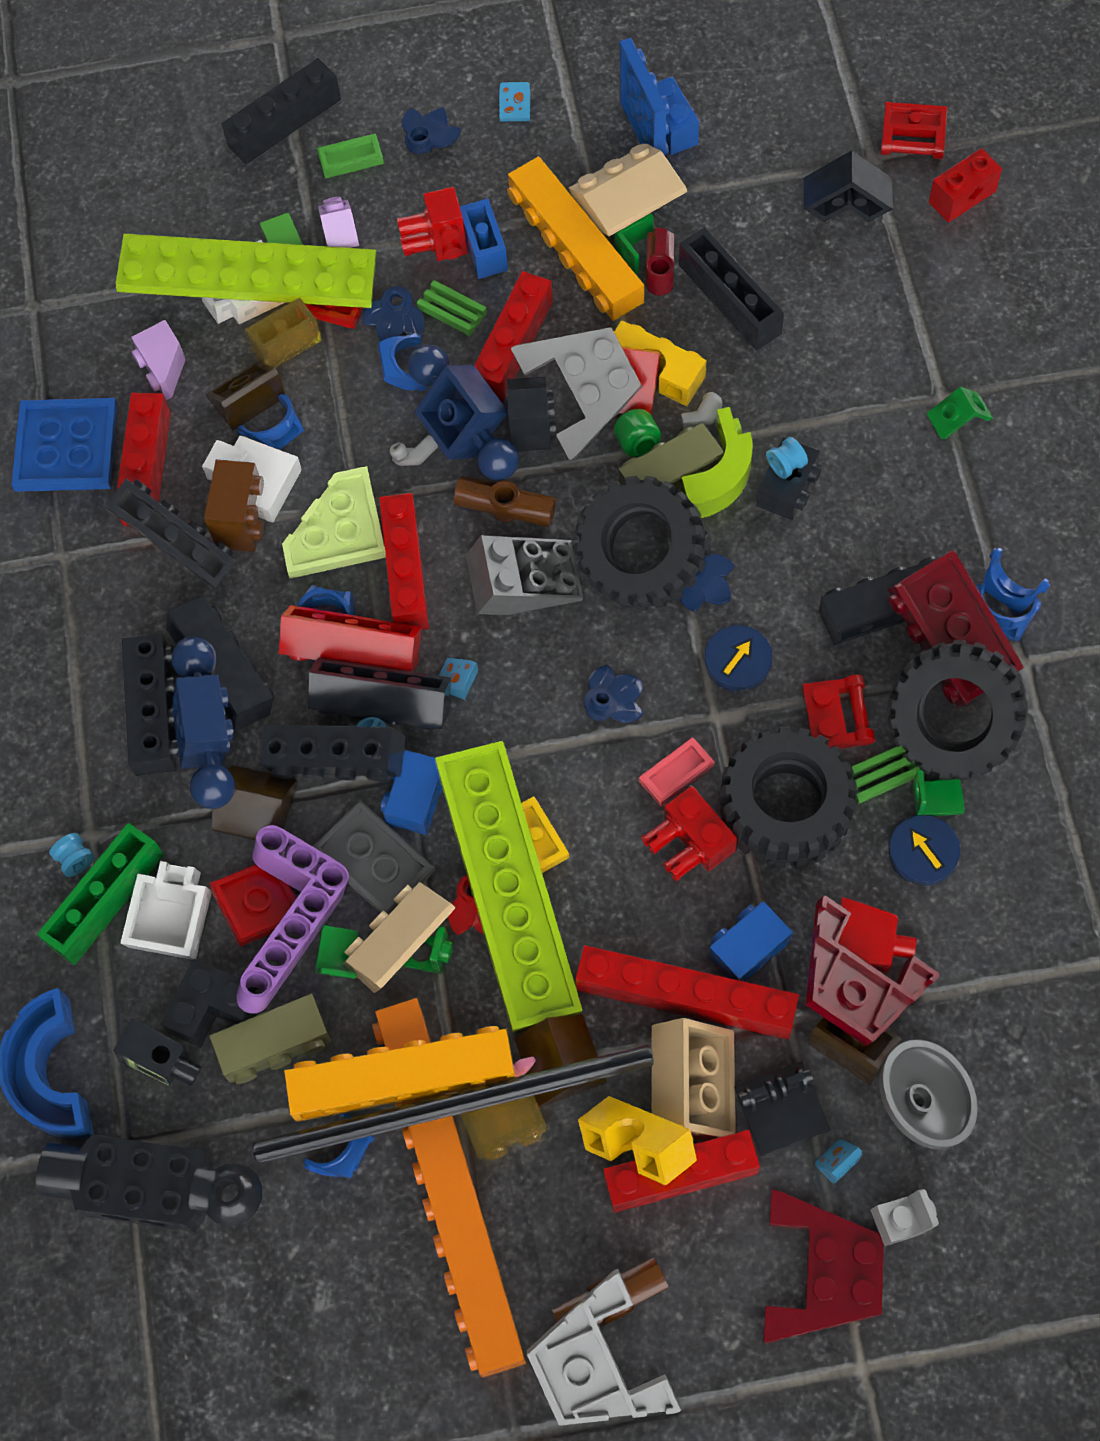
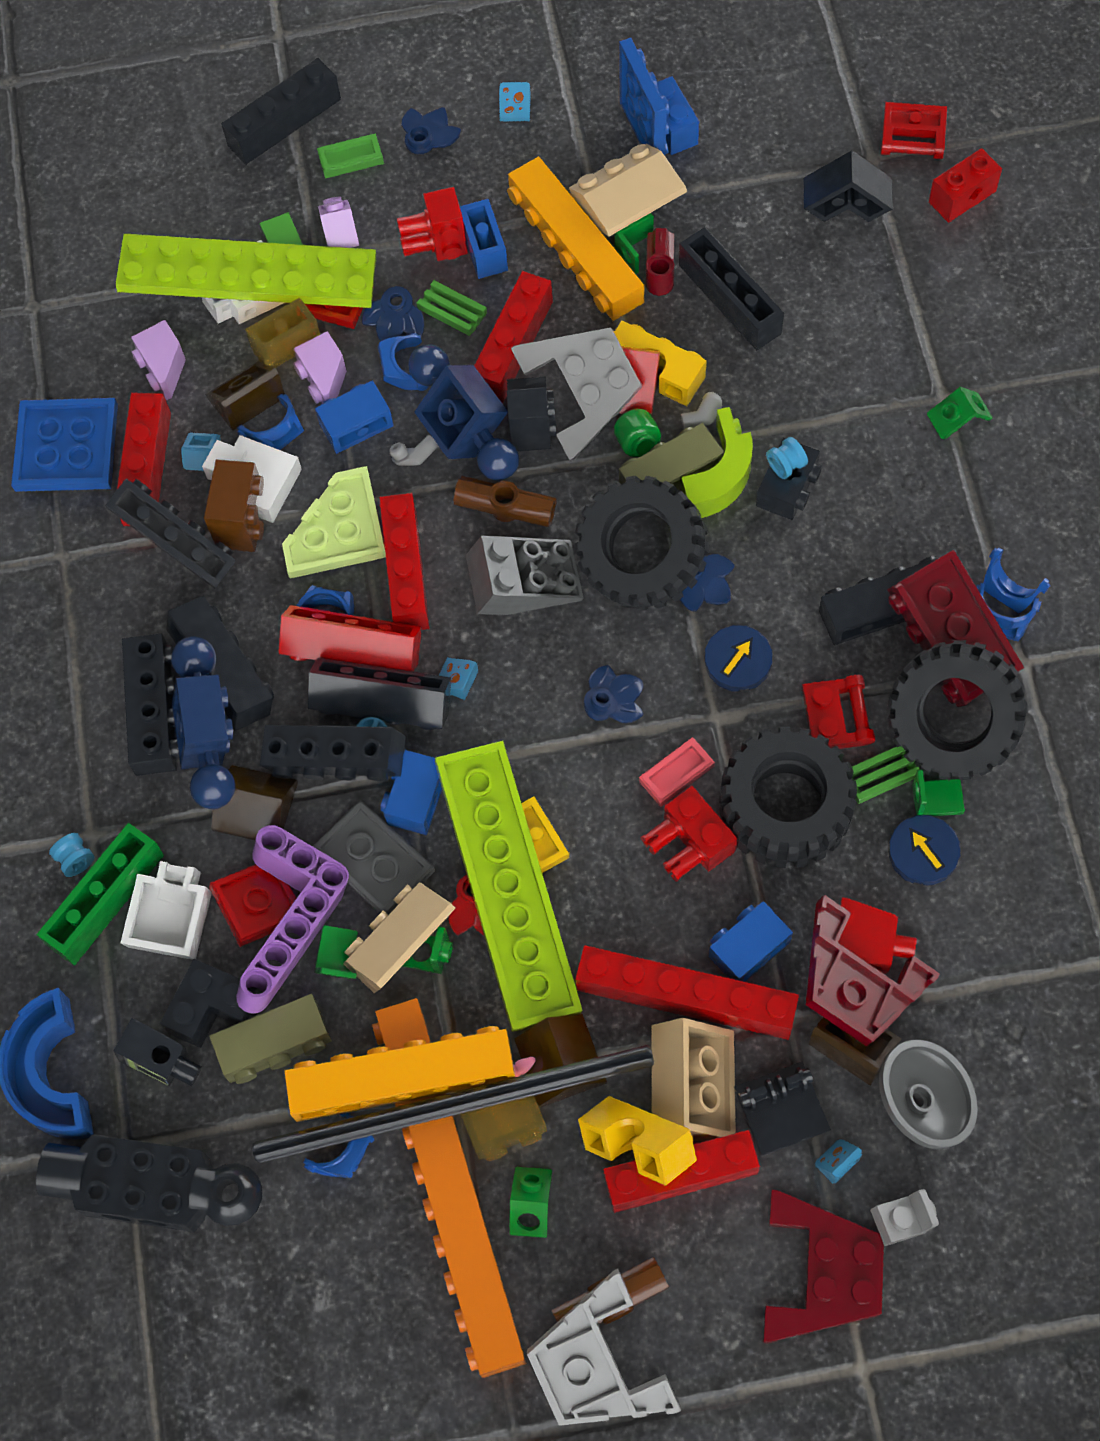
none -> dark azure slope [181,432,221,471]
none -> lavender slope [293,331,347,404]
none -> blue brick [315,380,394,454]
none -> green bracket [510,1167,552,1238]

